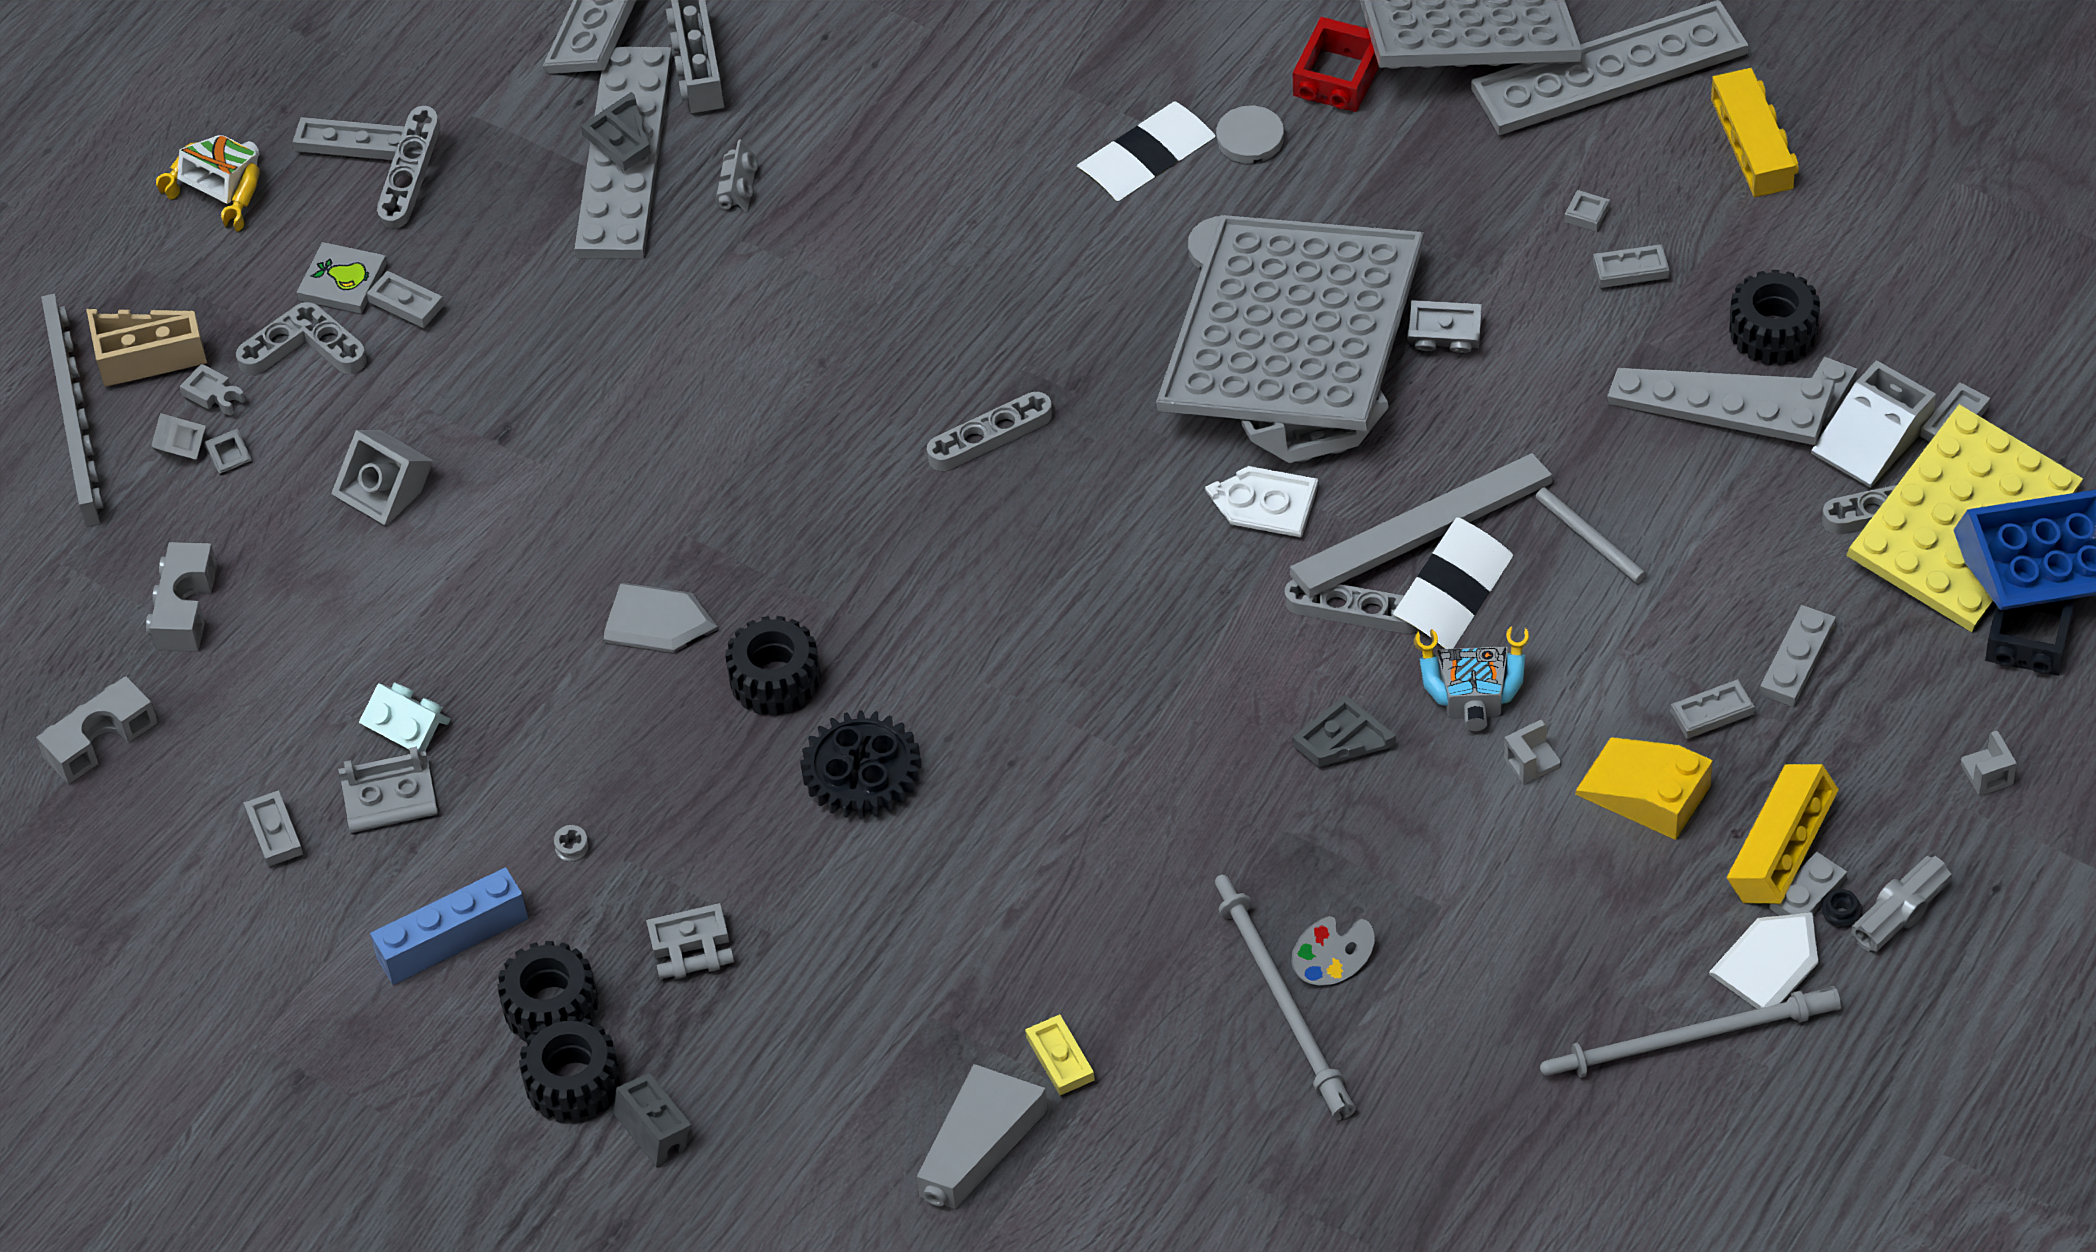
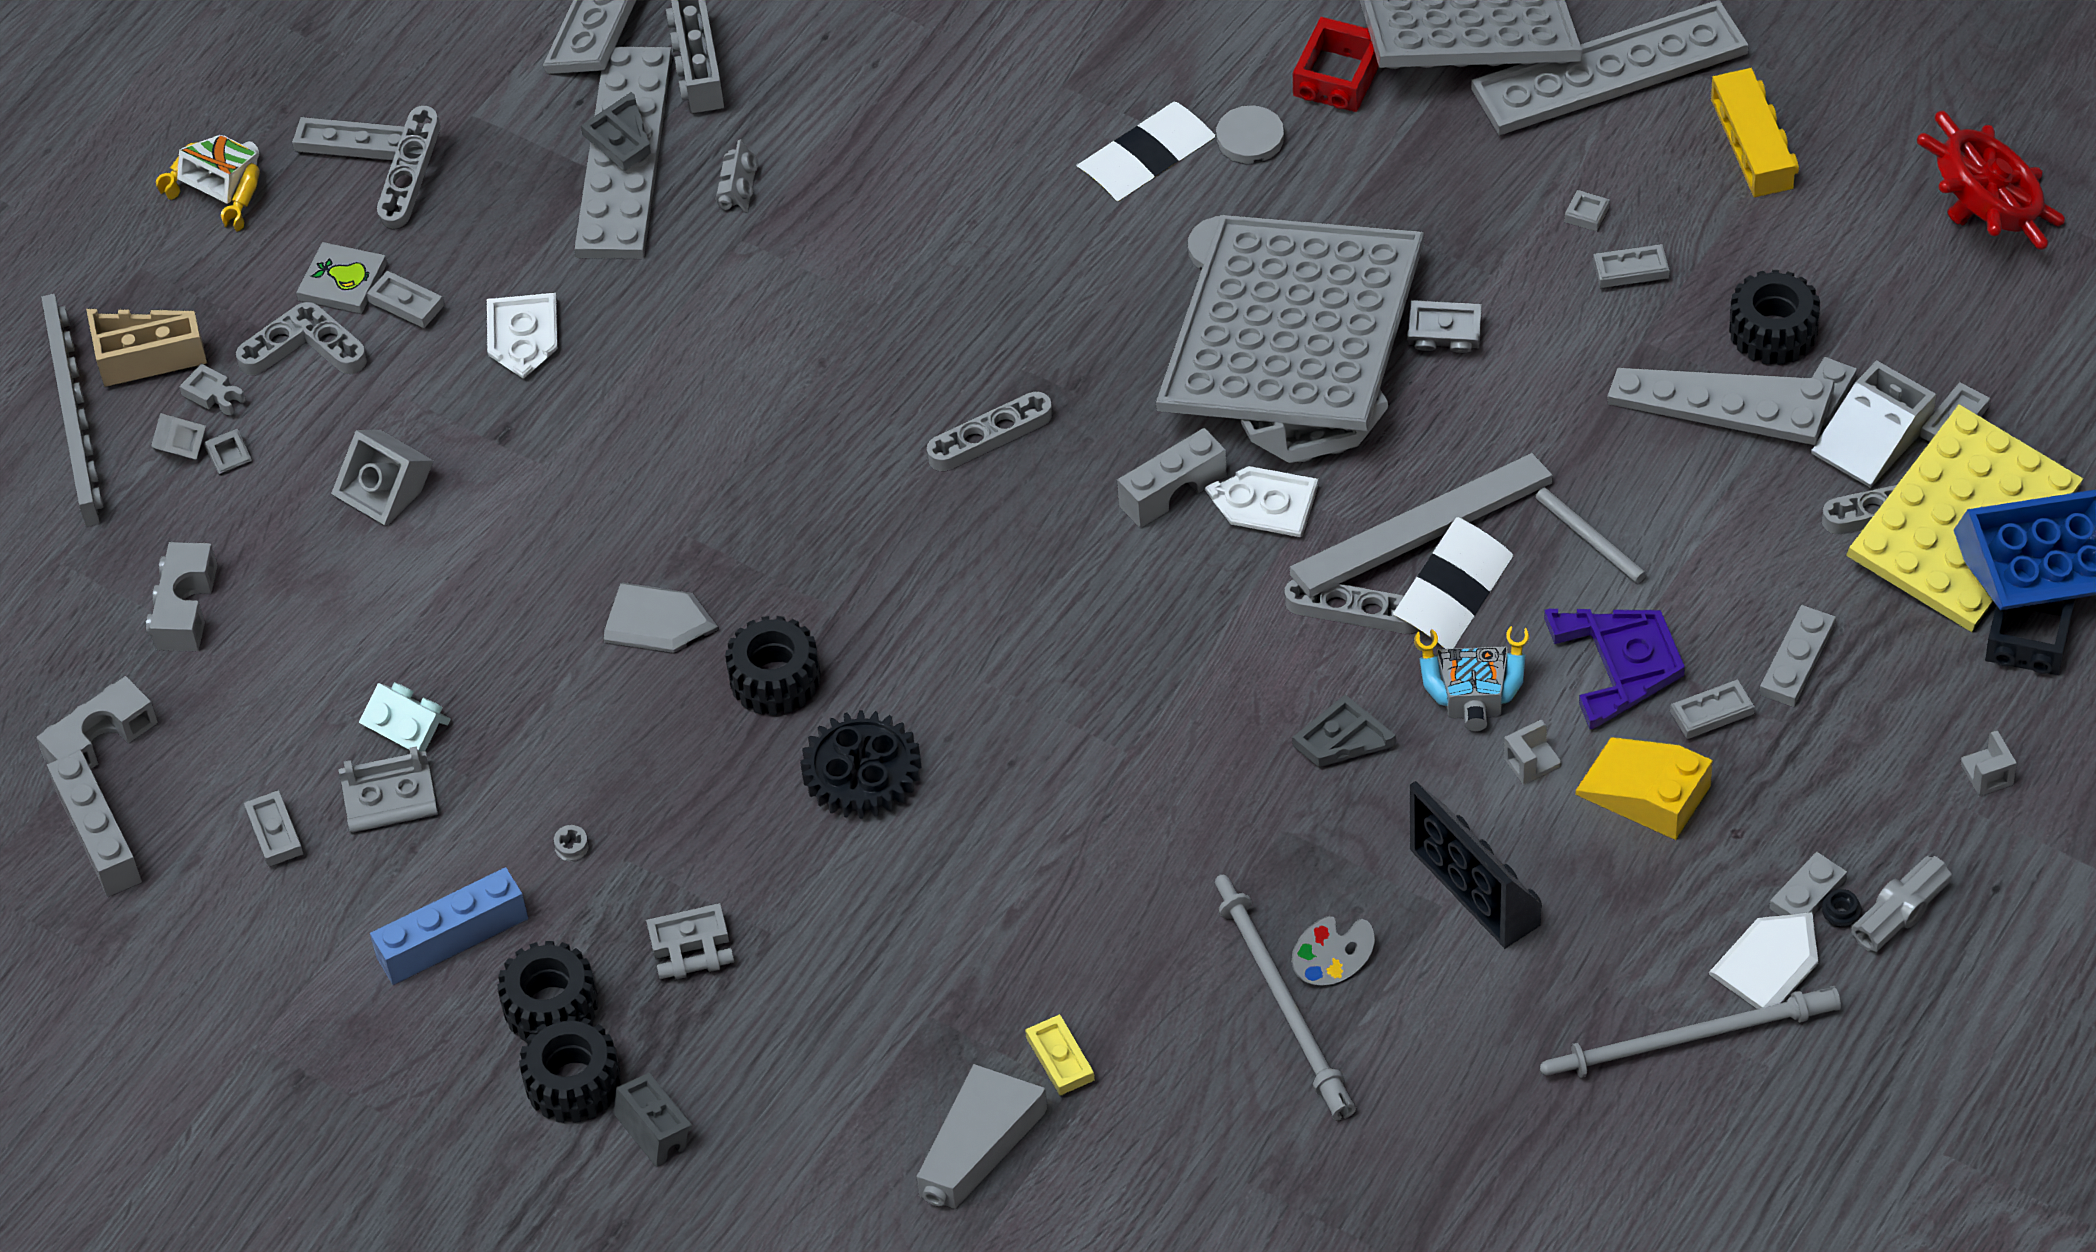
yellow brick [1727,764,1839,904] -> none
none -> light grey brick [47,750,142,897]
none -> white tile [487,293,558,379]
none -> light grey arch [1117,428,1227,528]
none -> black slope [1410,781,1542,949]
none -> dark purple wing [1544,609,1685,729]
none -> red piece [1917,111,2065,250]

